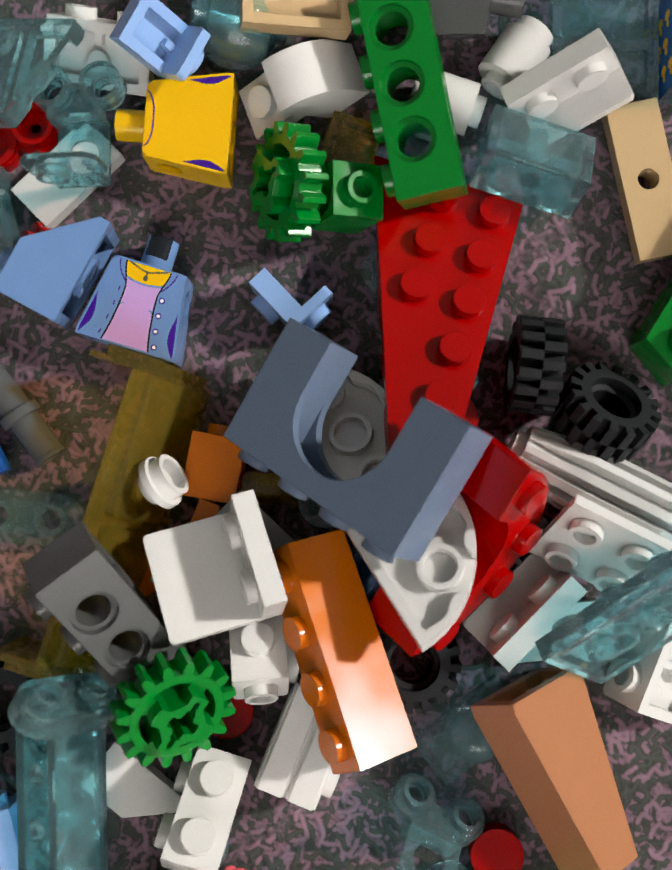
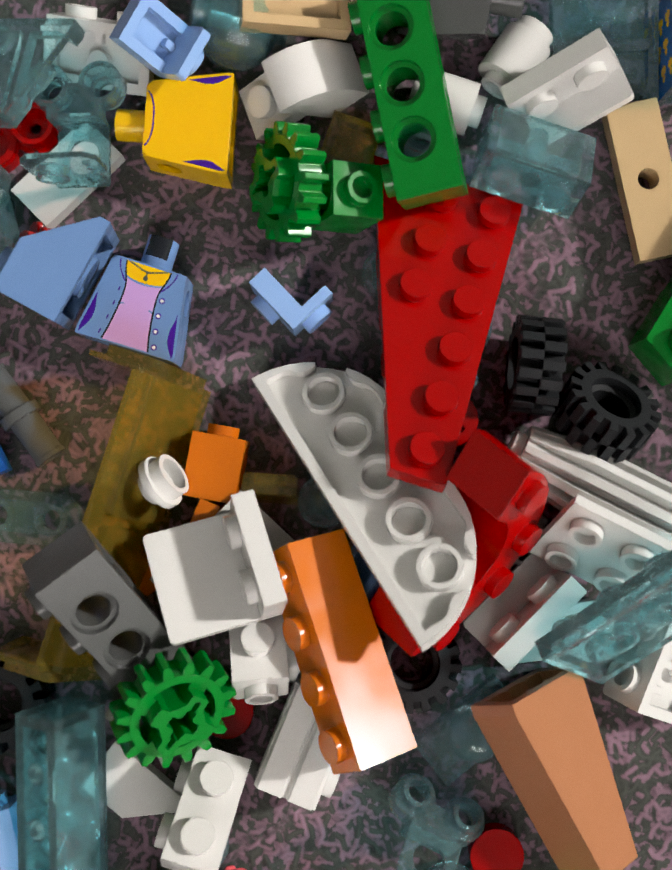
clear light blue plate [7,673,120,740] -> none
sand blue arch [223,317,493,564] -> none

